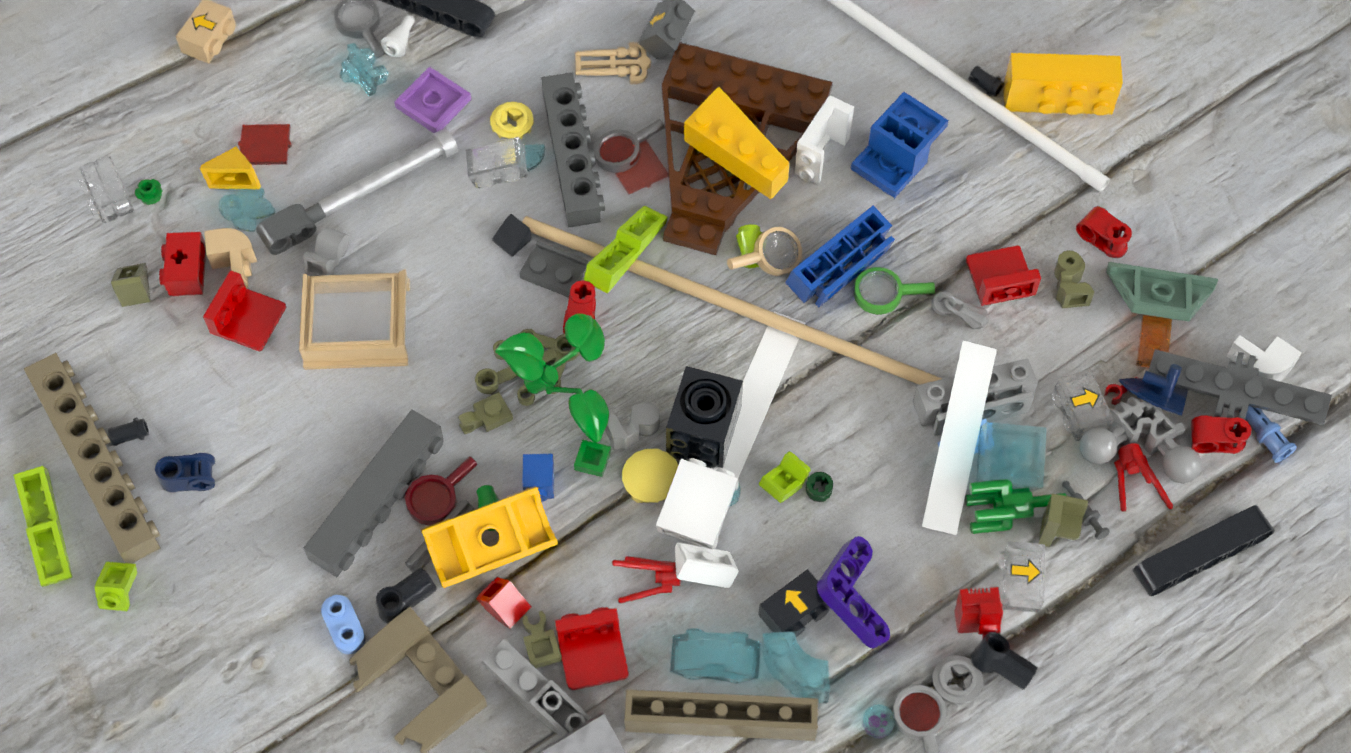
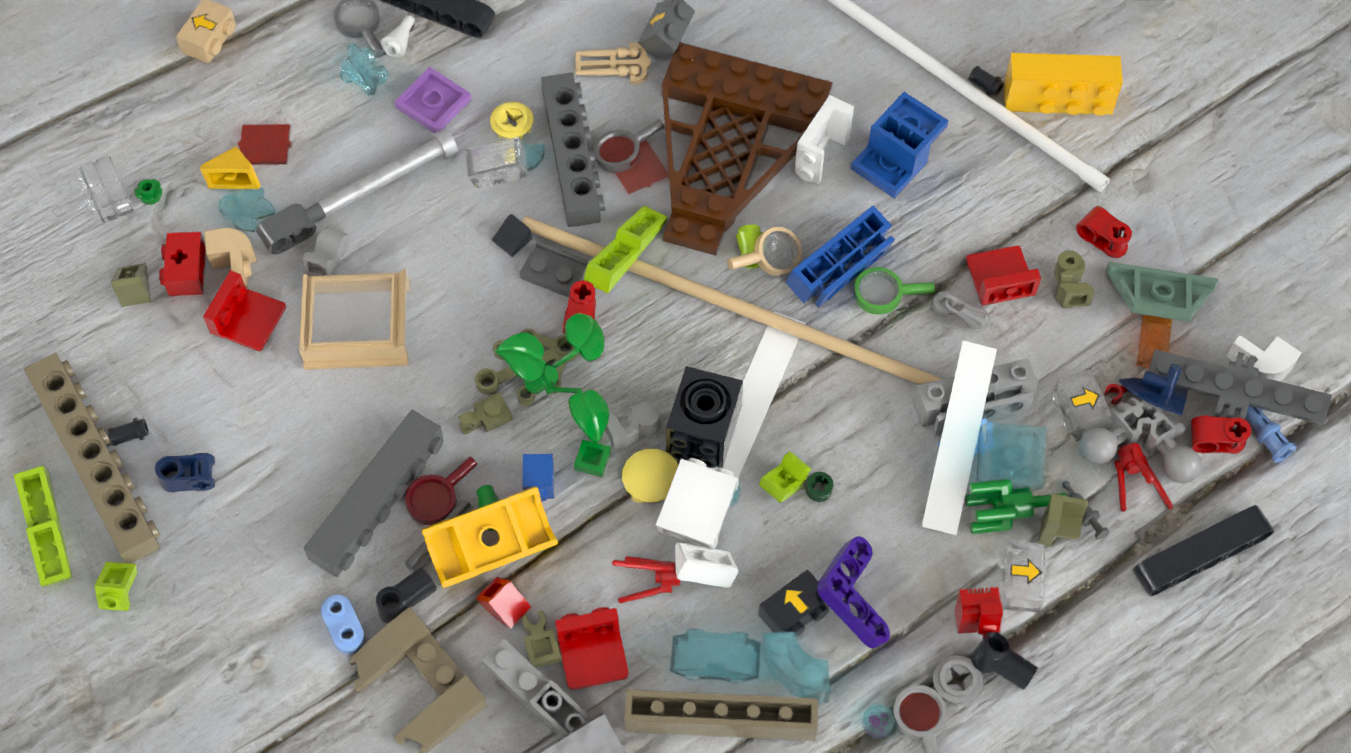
yellow wedge [684,87,789,199] -> none

